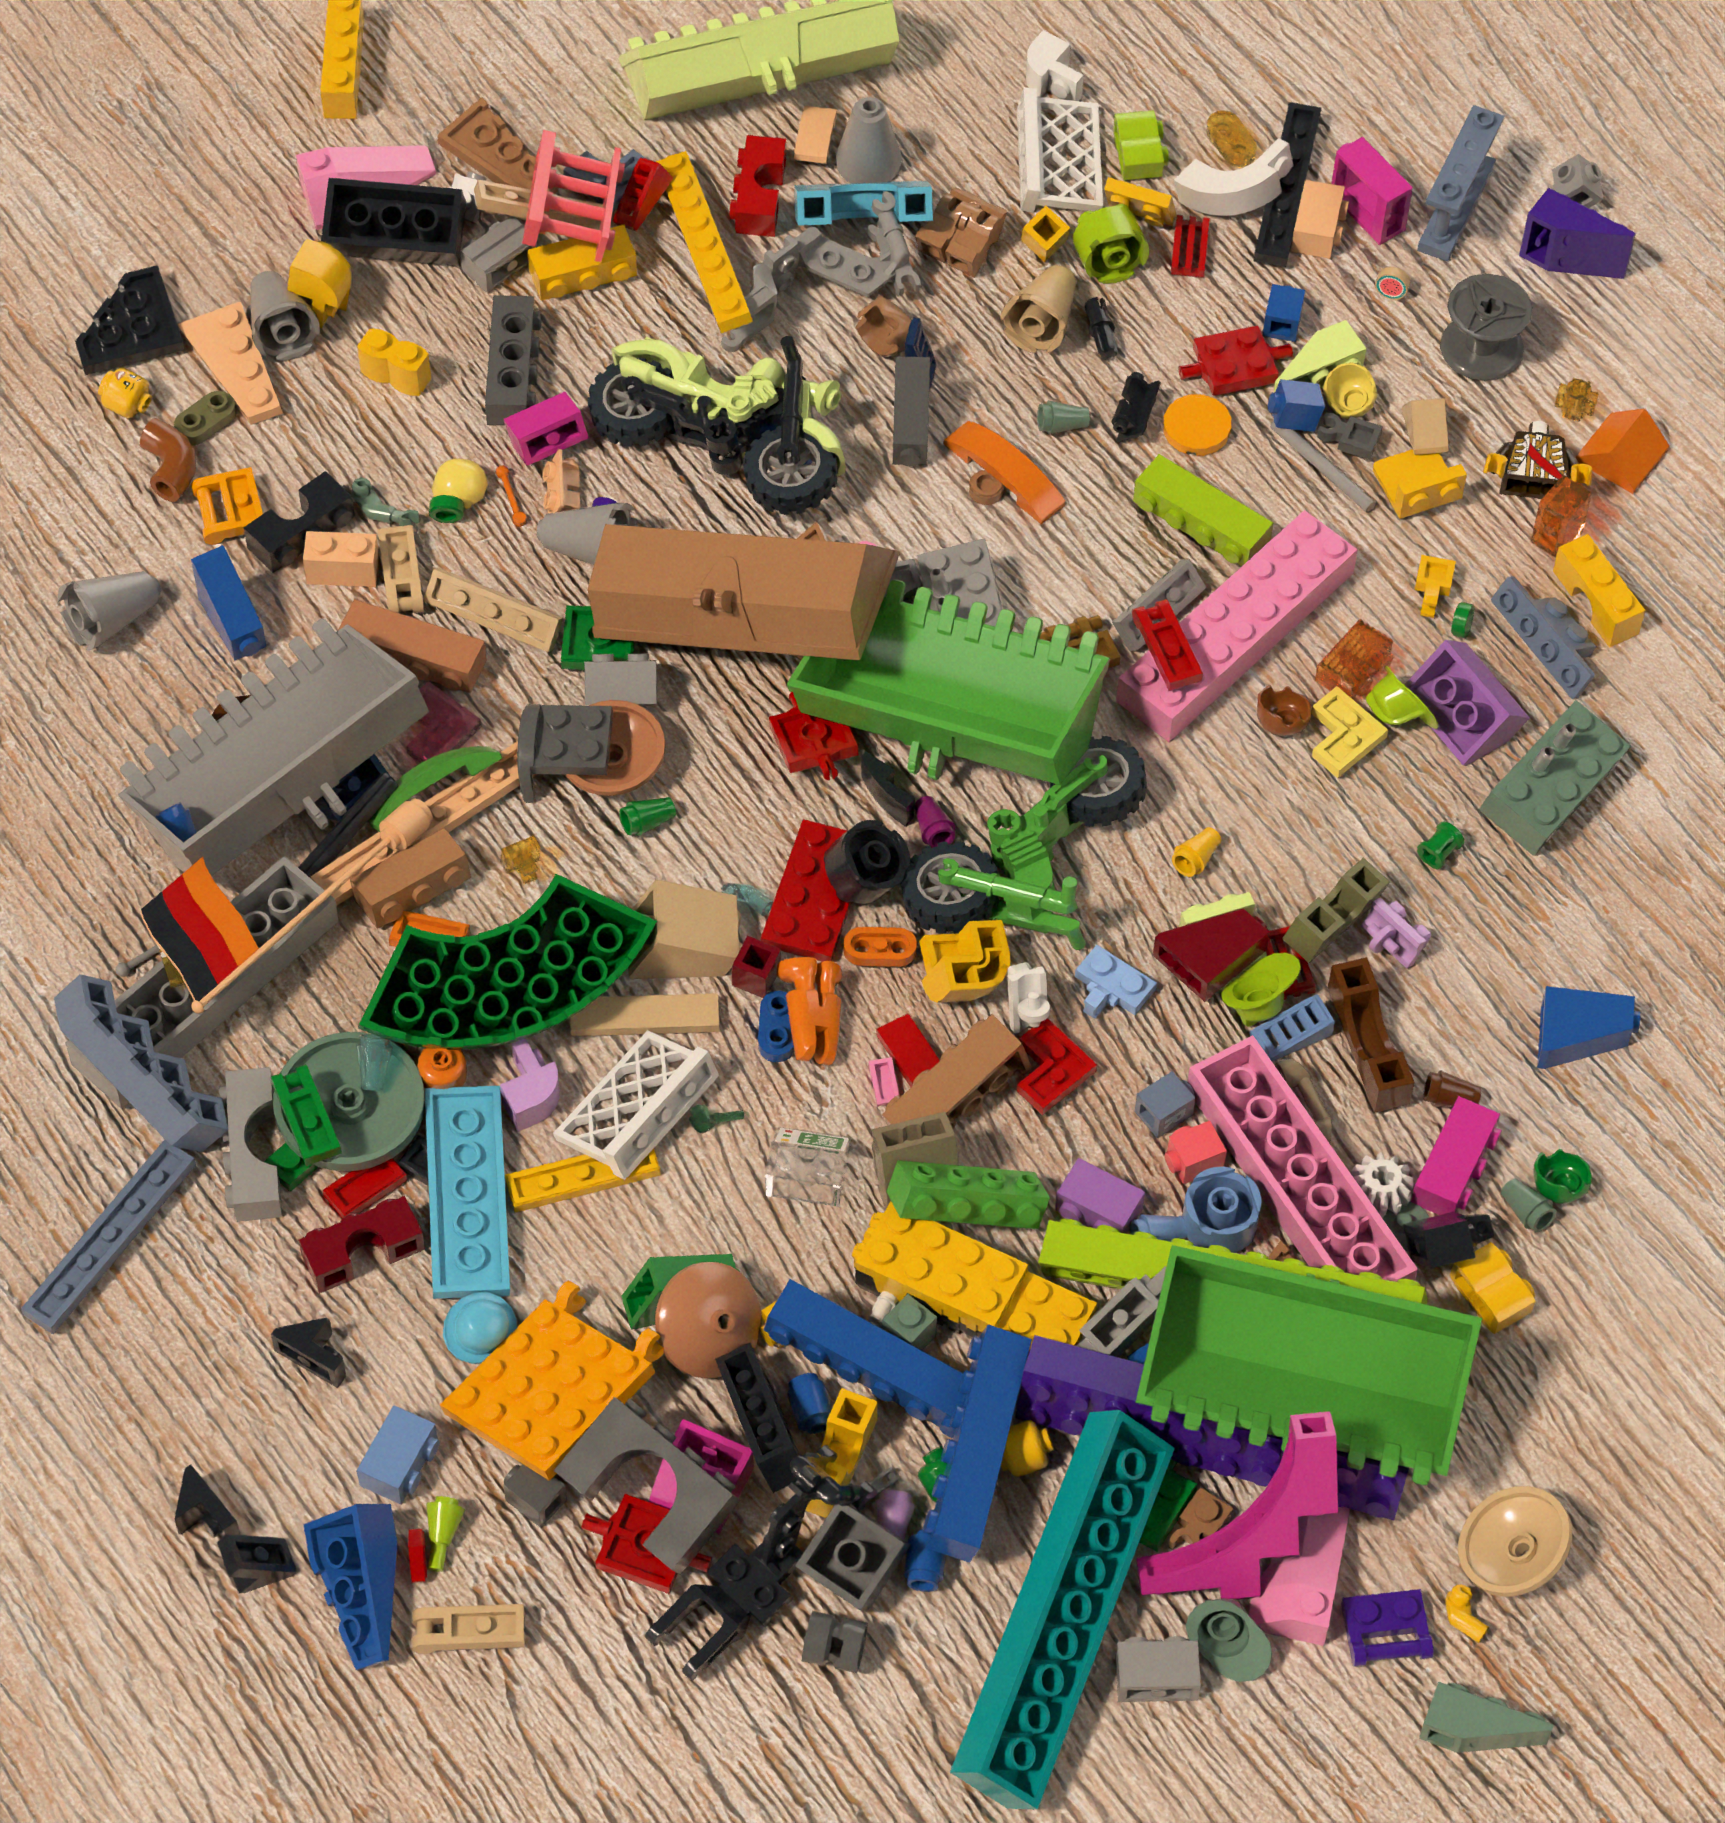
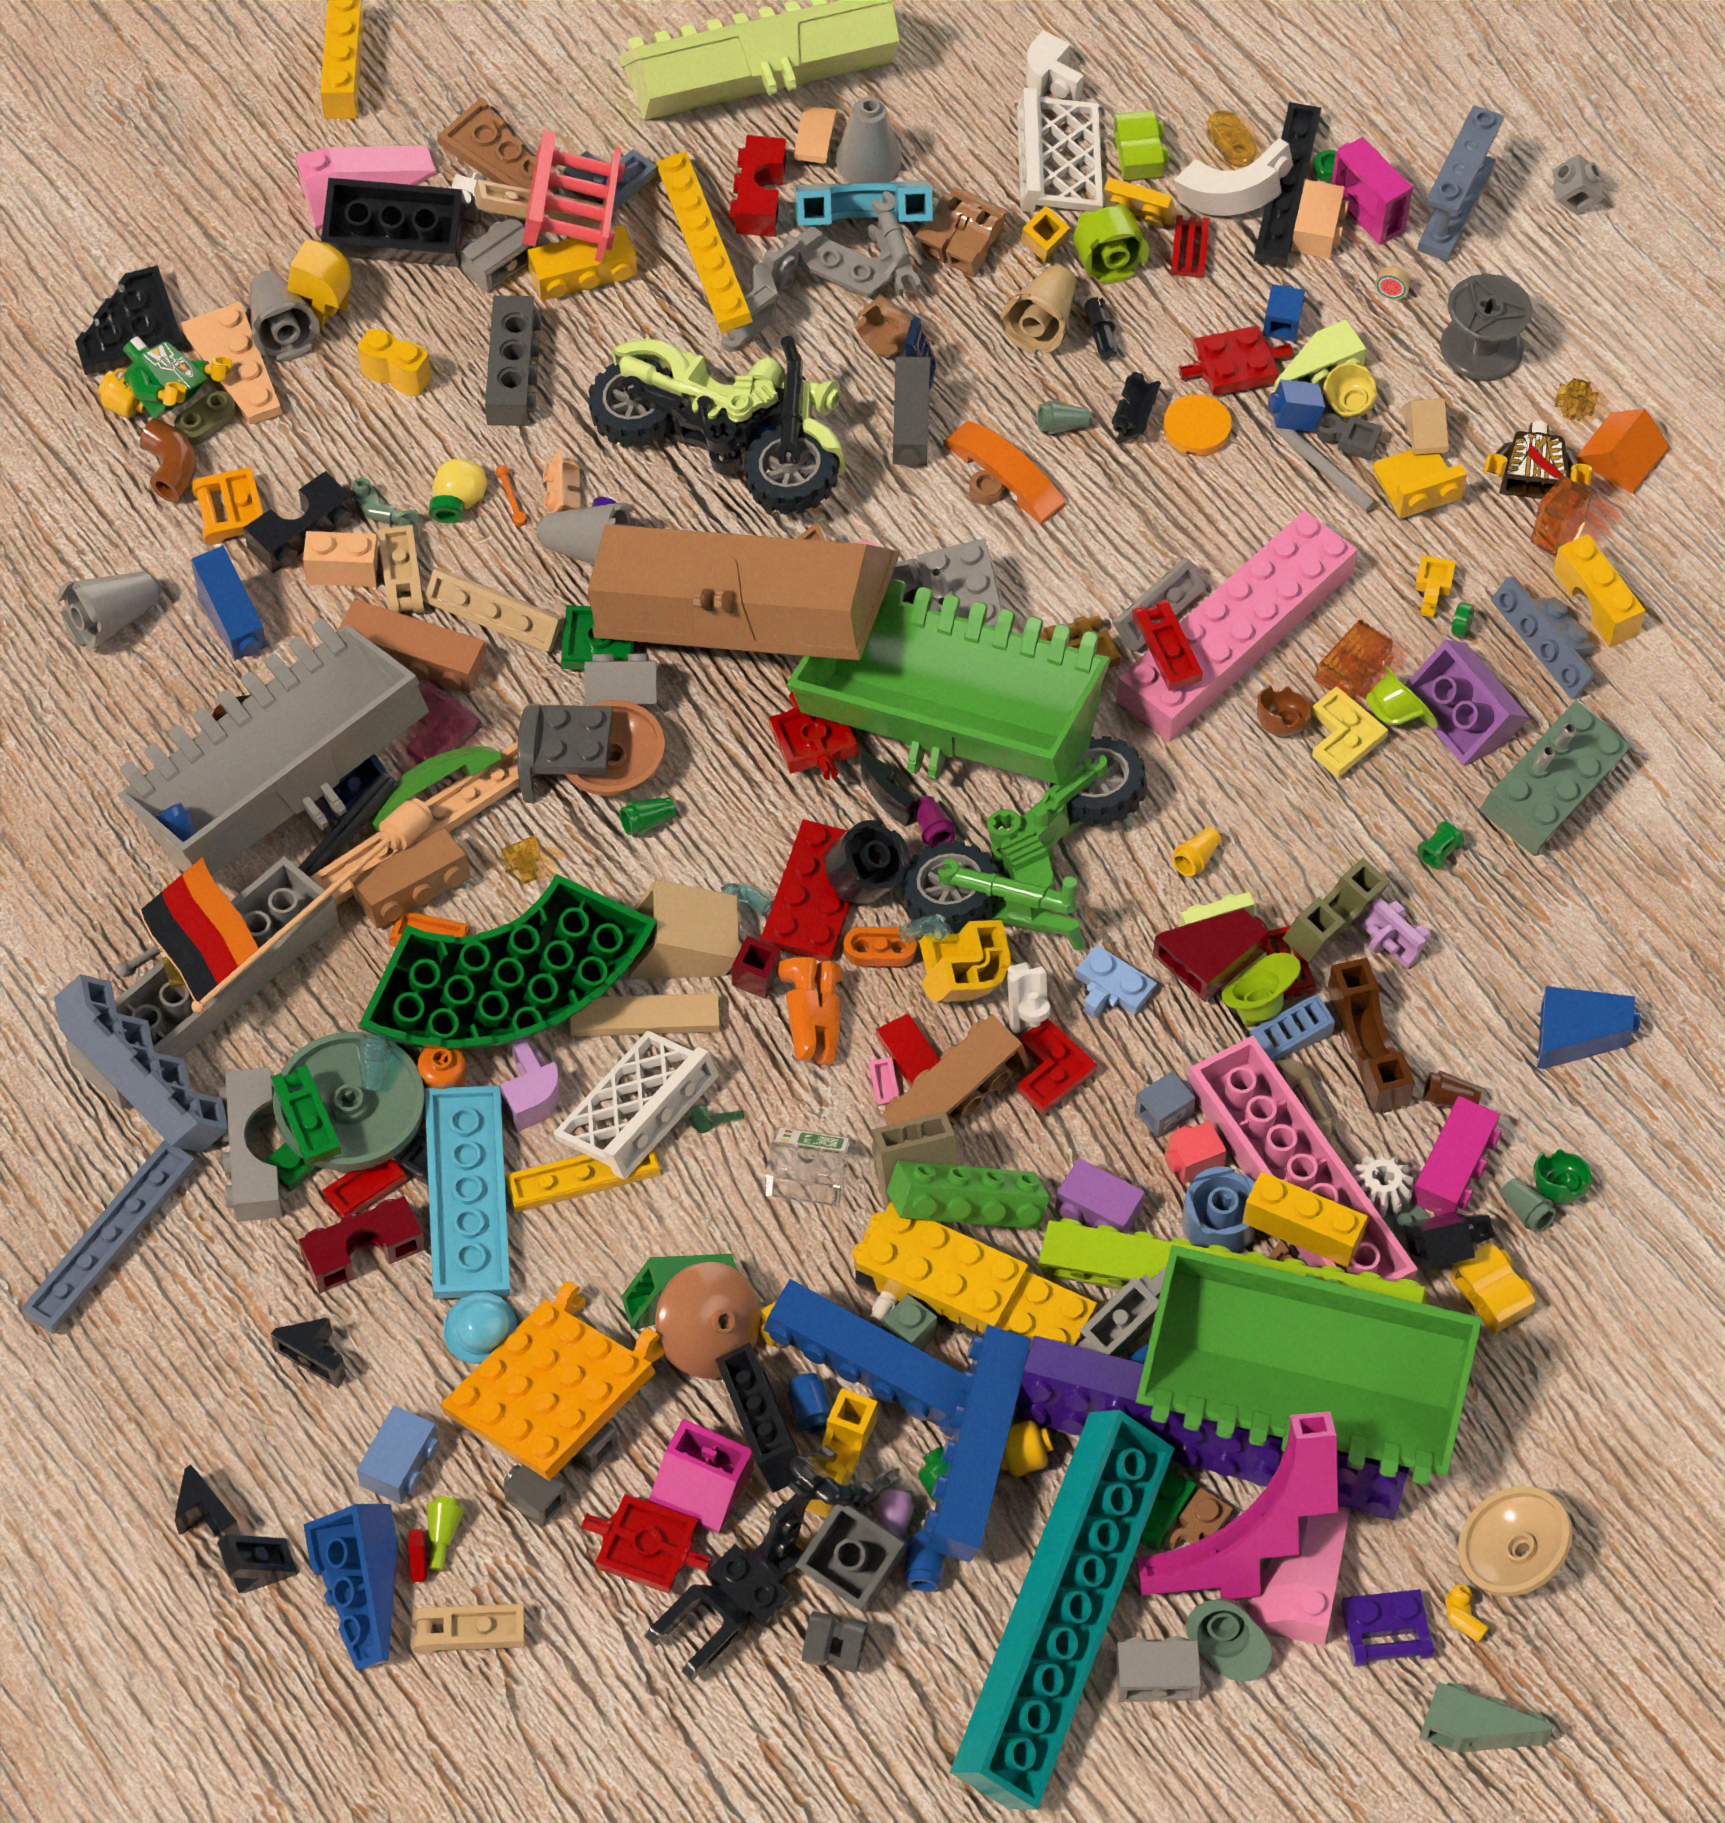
dark pink brick [503,391,589,466] -> none
dark grey arch [554,1397,741,1575] -> none
red slope [612,157,673,231] -> none
blue plate [758,991,794,1062] -> none
medium blue cone [1130,1214,1188,1242] -> none
lime brick [1133,454,1274,567] -> none
dark purple slope [1519,187,1636,279] -> none
none -> green torso [123,336,232,419]
none -> clear light blue arm [899,914,951,943]
none -> yellow brick [1242,1171,1368,1268]
none -> green tile [1313,150,1336,183]

